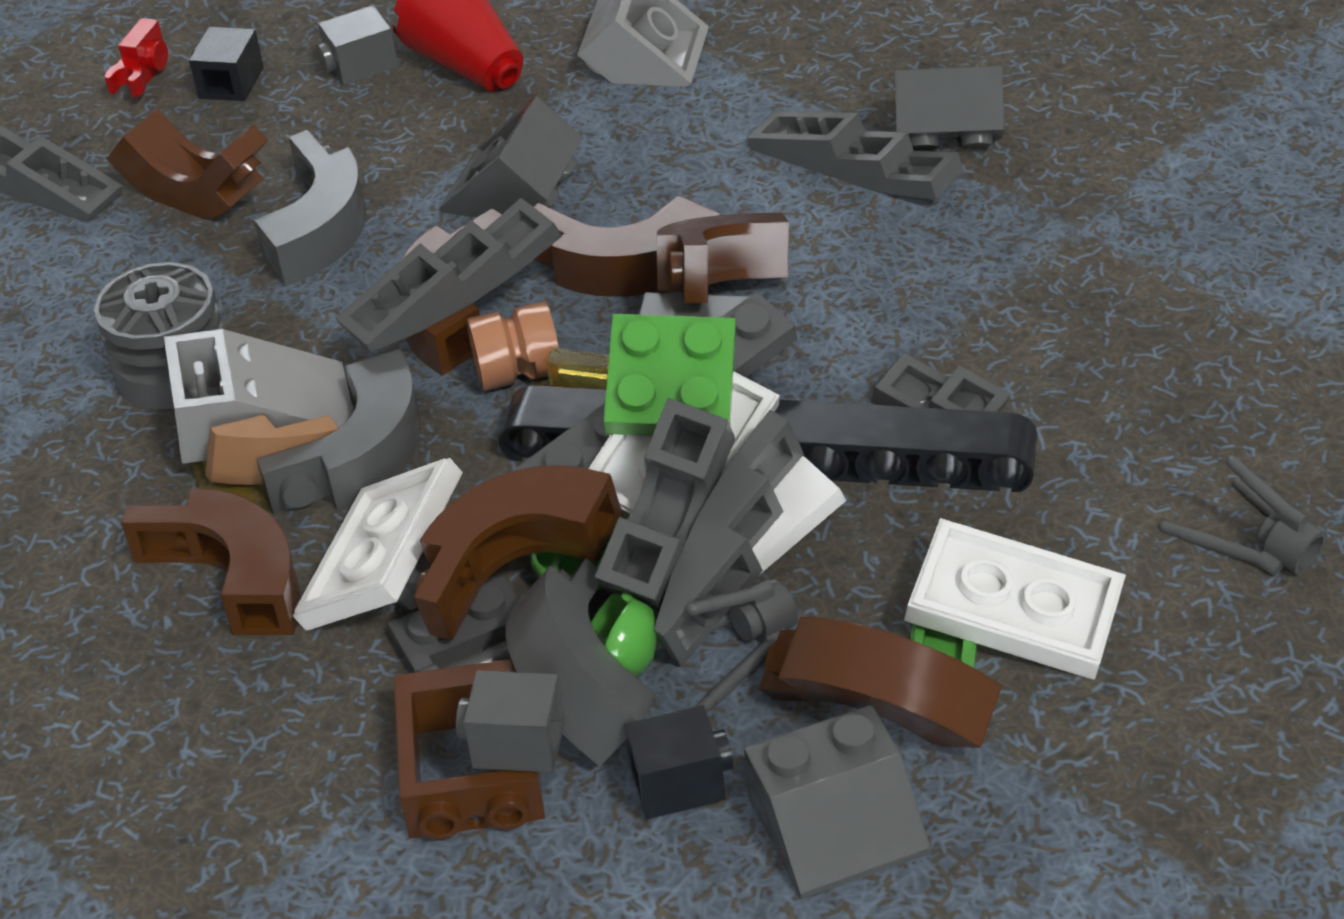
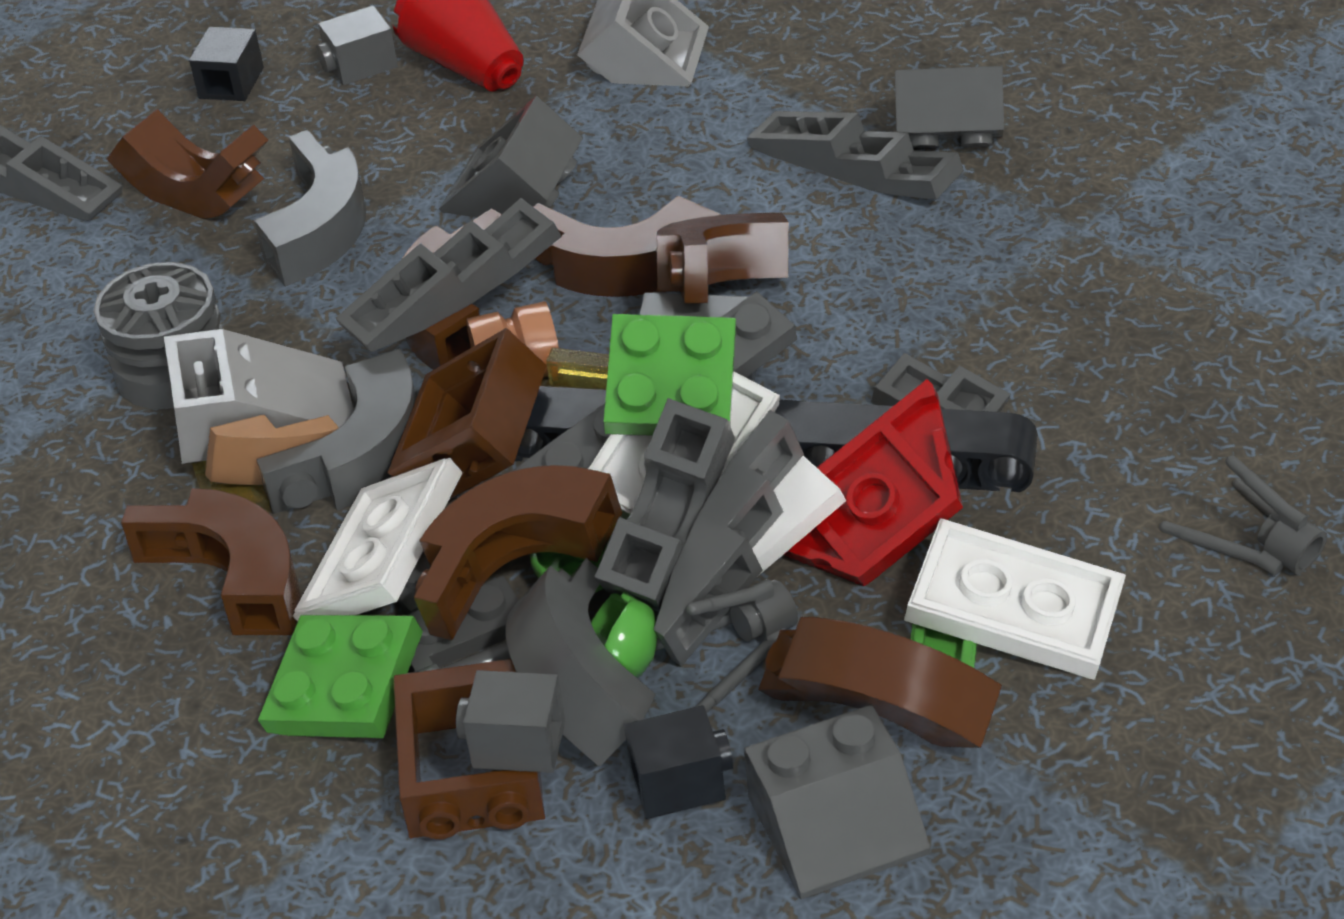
red plate [104,18,168,98] -> none
none -> bright green plate [258,615,423,738]
none -> reddish brown window [388,328,547,498]
none -> red wing [783,379,963,586]

